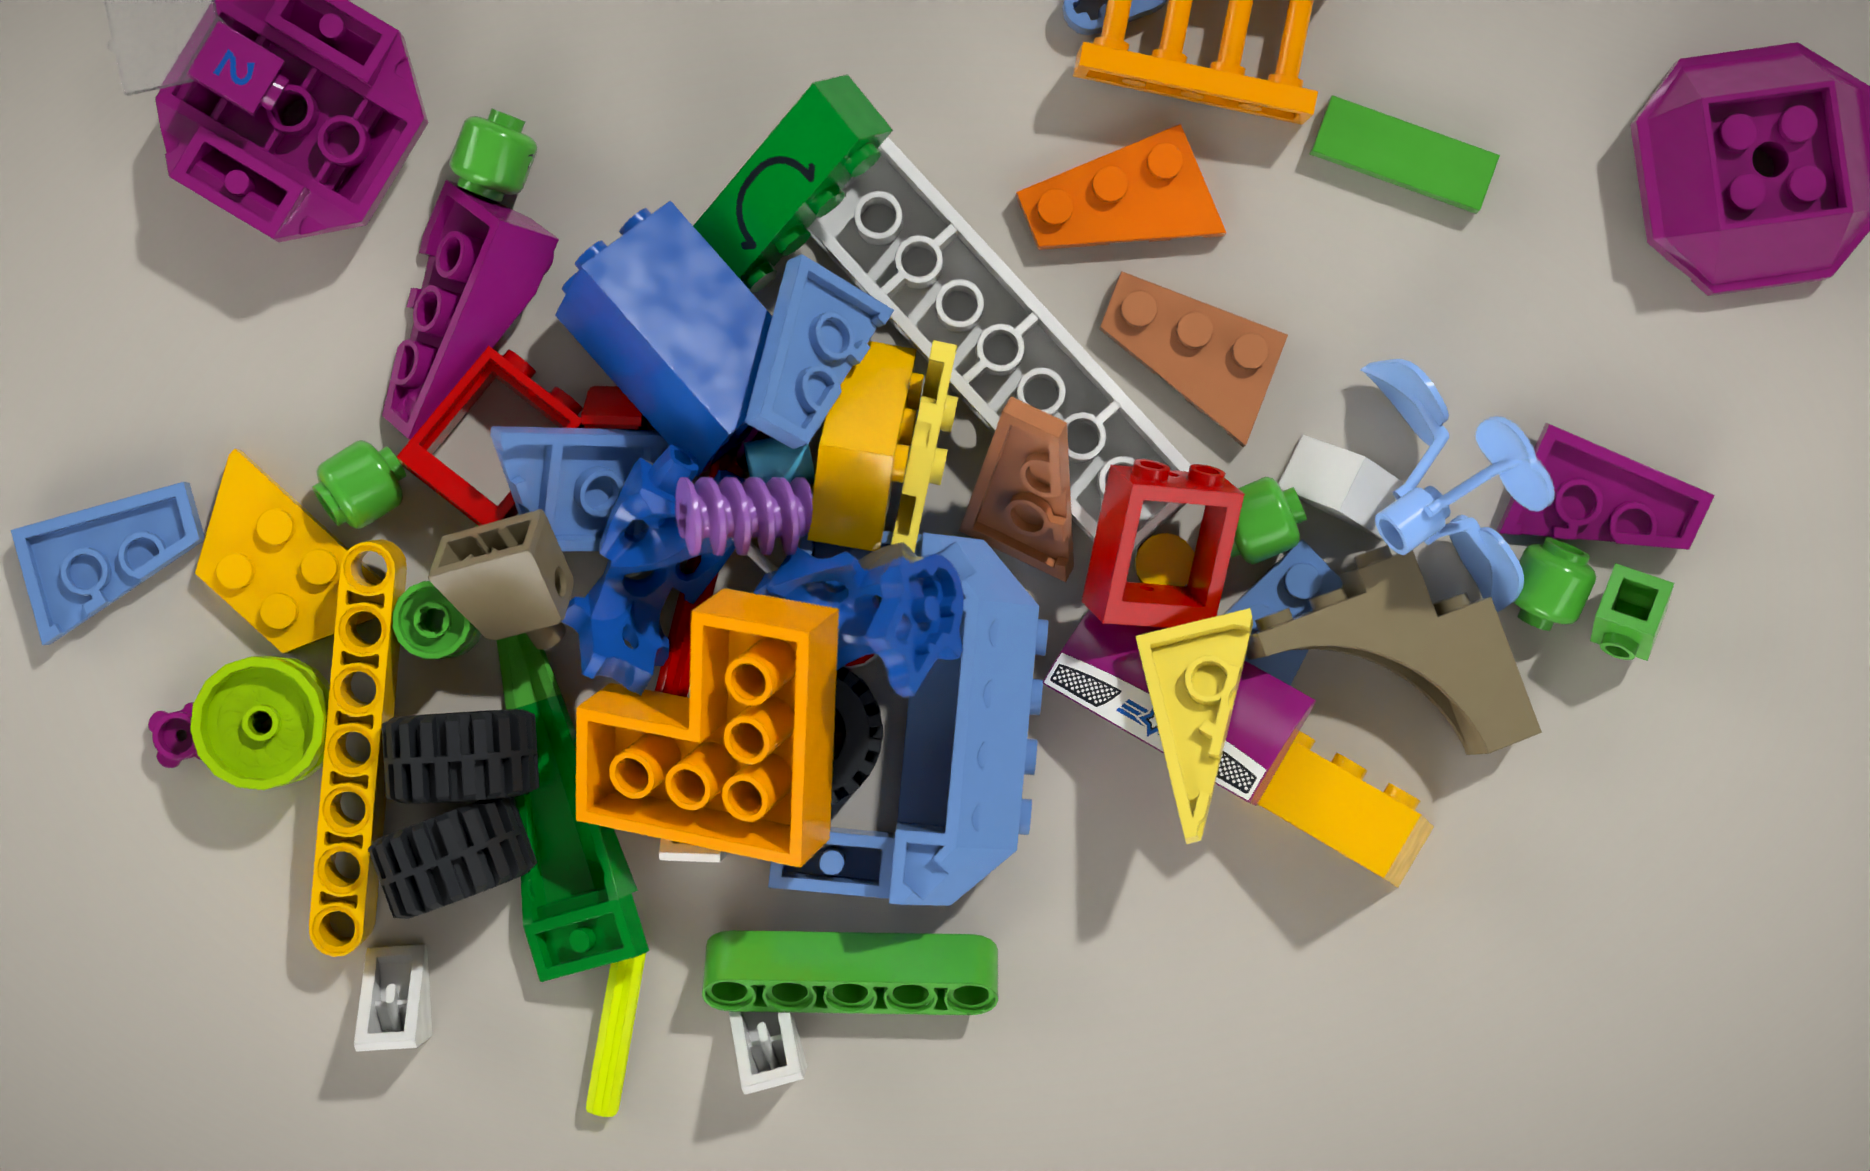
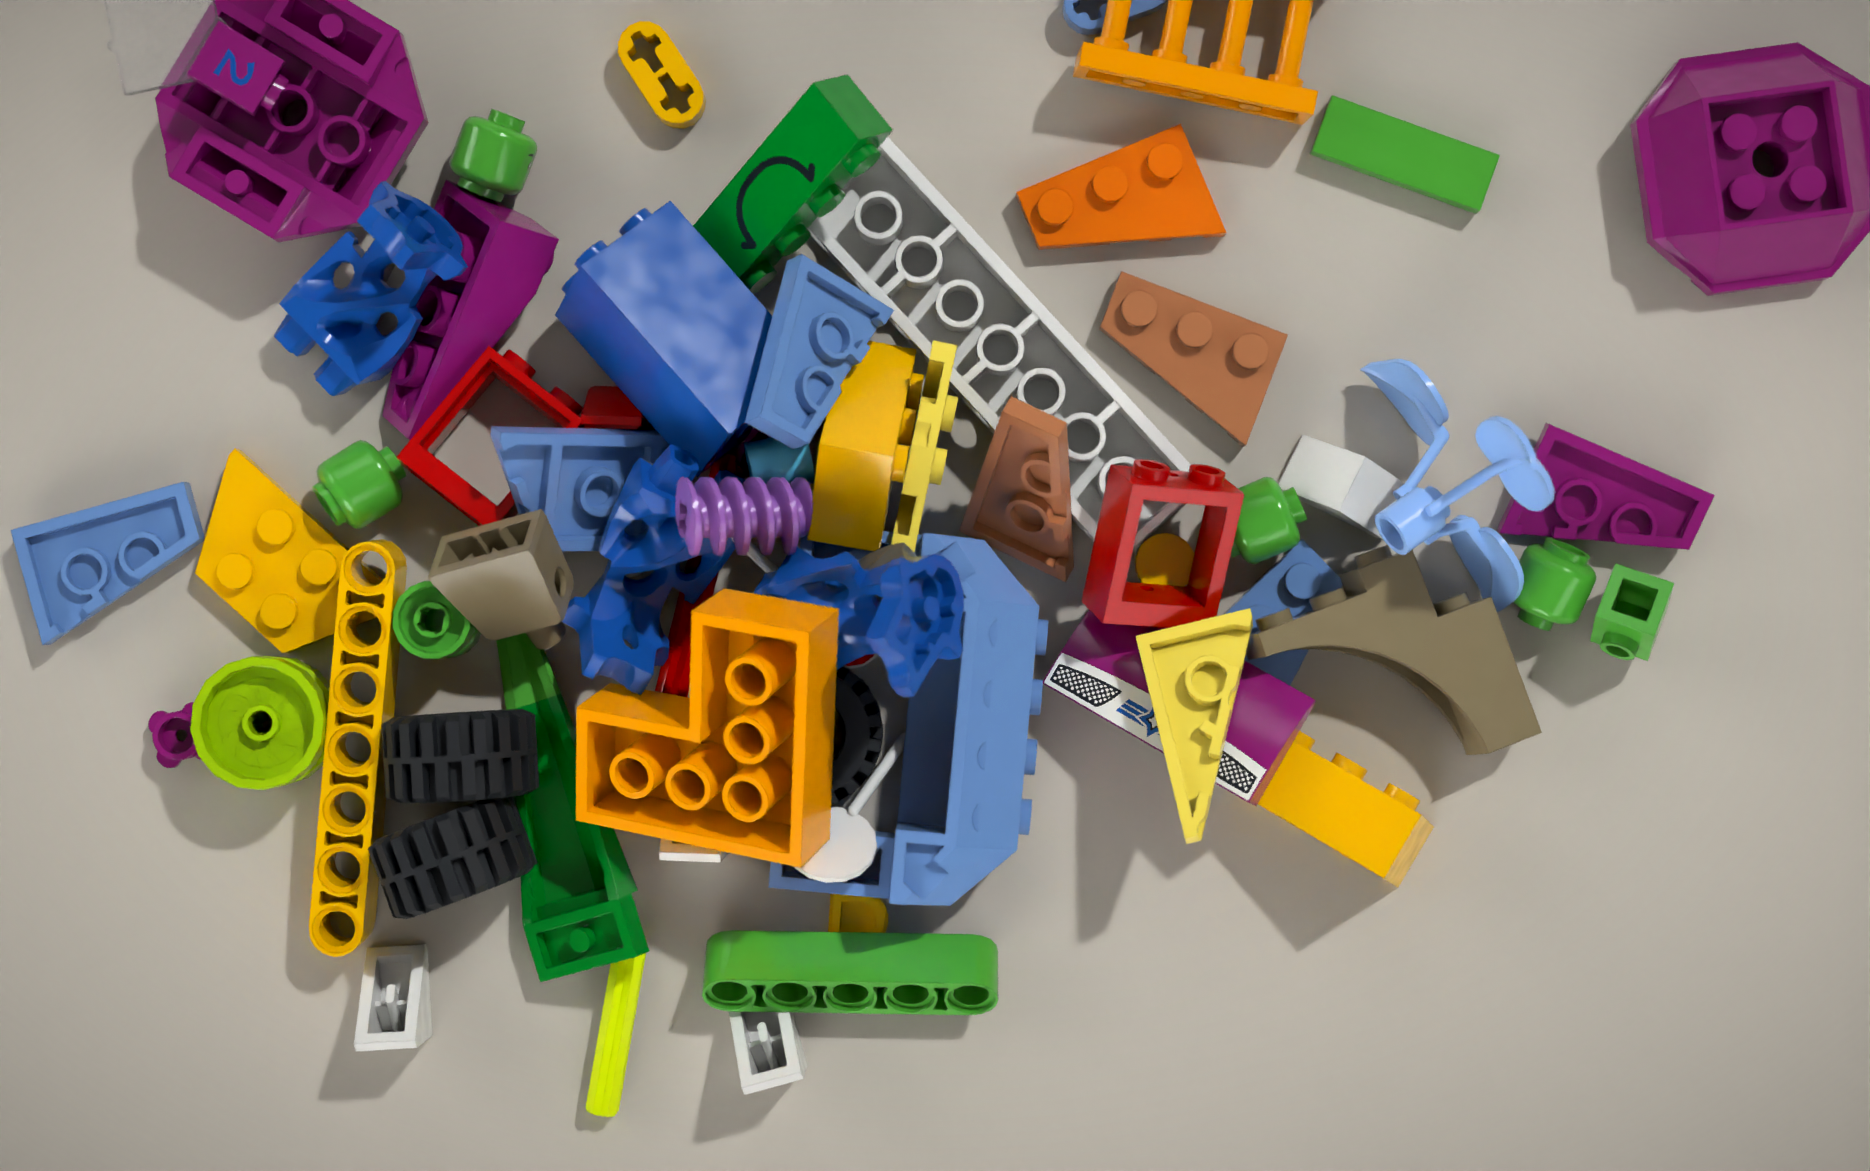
none -> blue hips [274,181,468,396]
none -> yellow beam [618,21,706,129]
none -> white piece [794,732,905,883]
none -> yellow tile [828,893,889,933]

